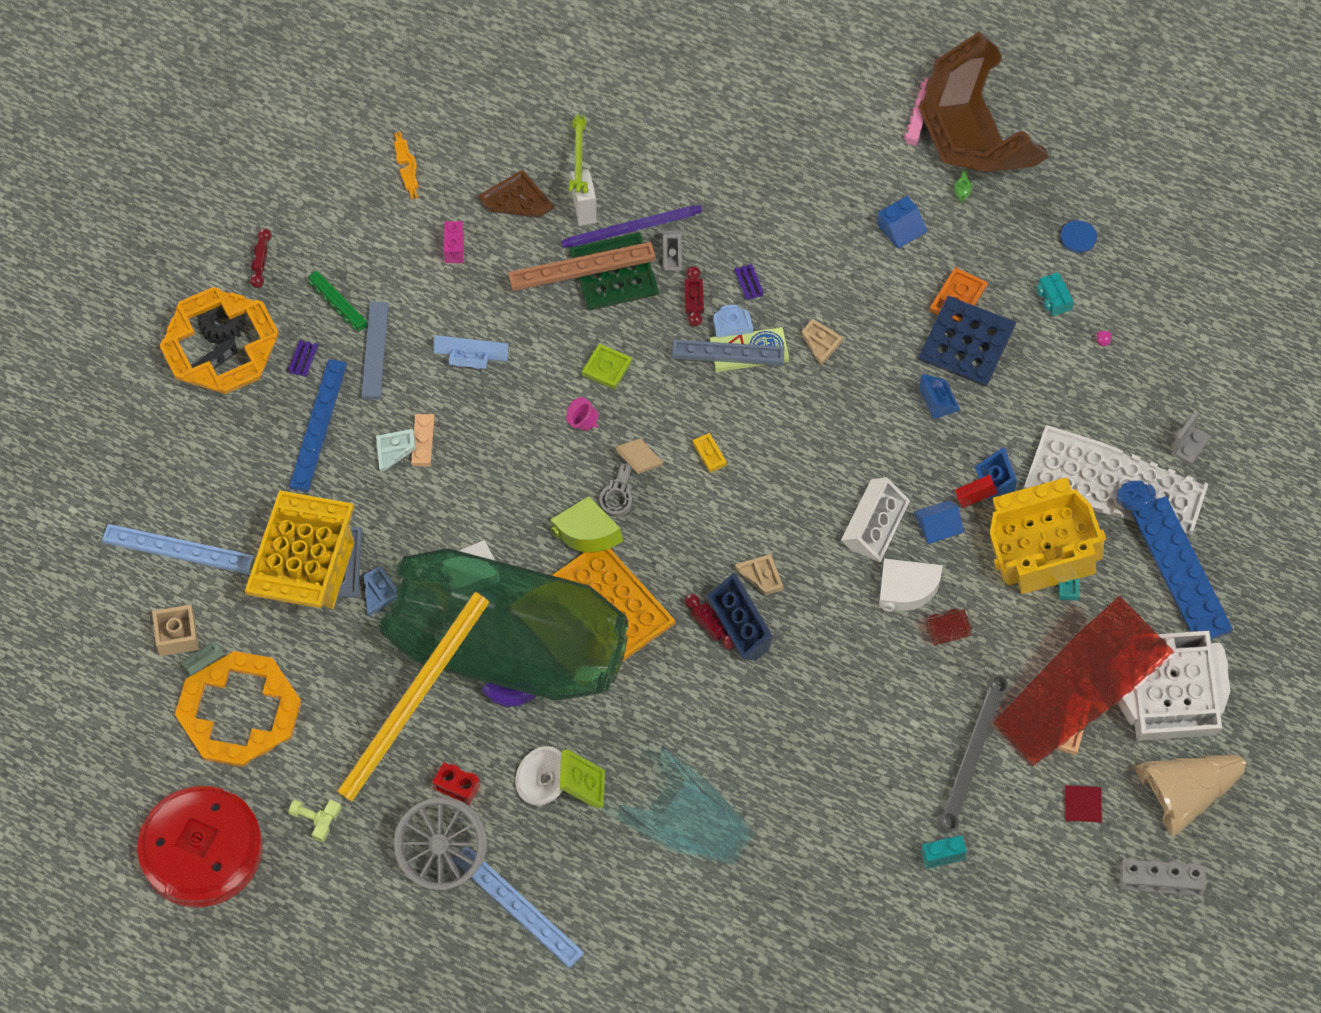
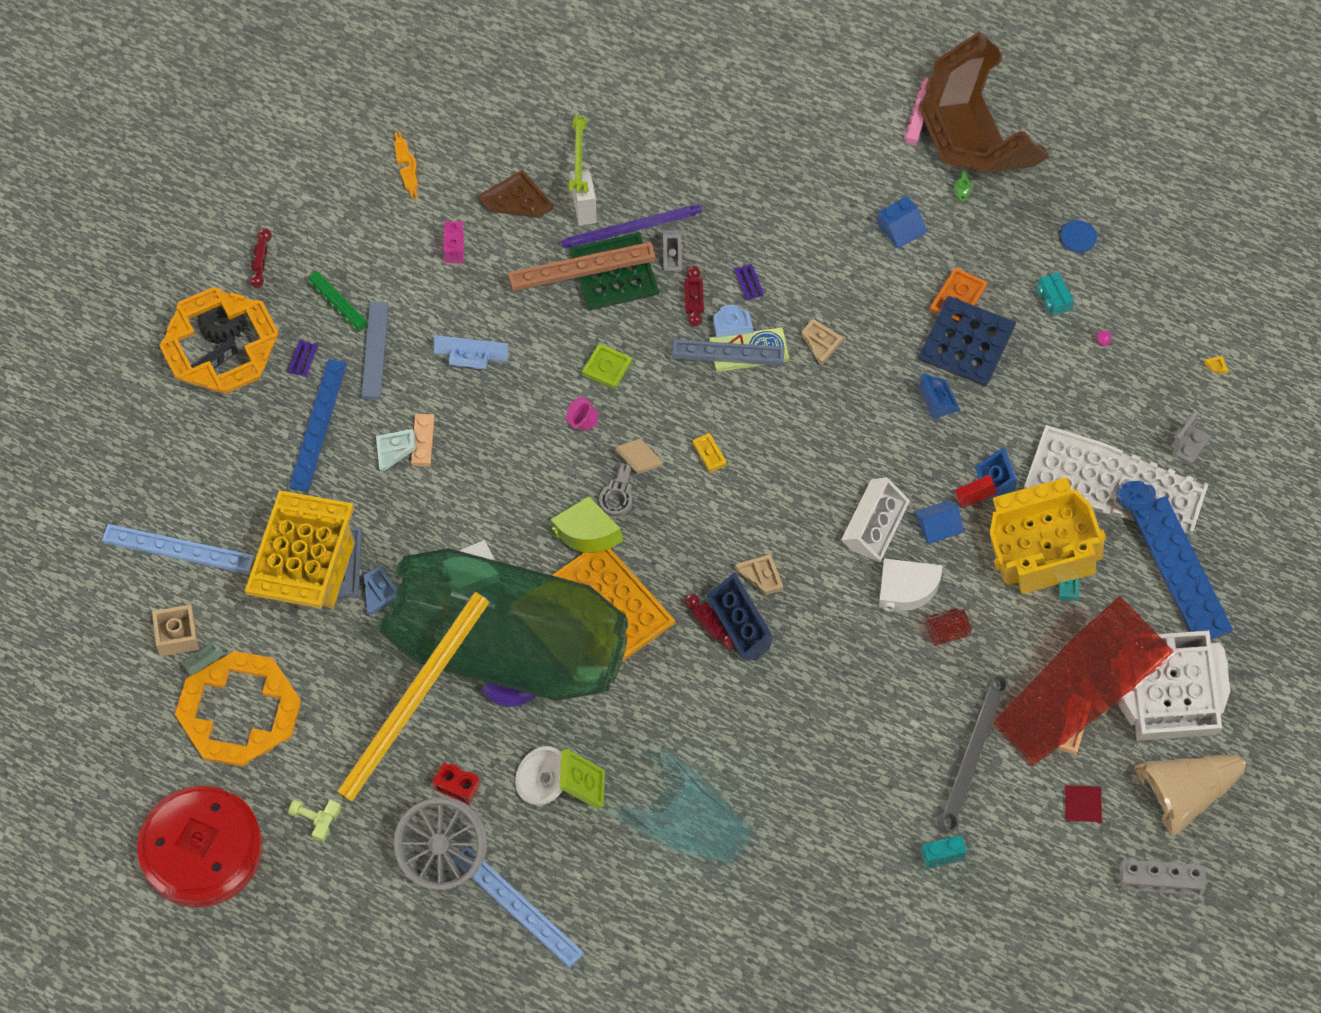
none -> yellow tile [1204,356,1229,374]

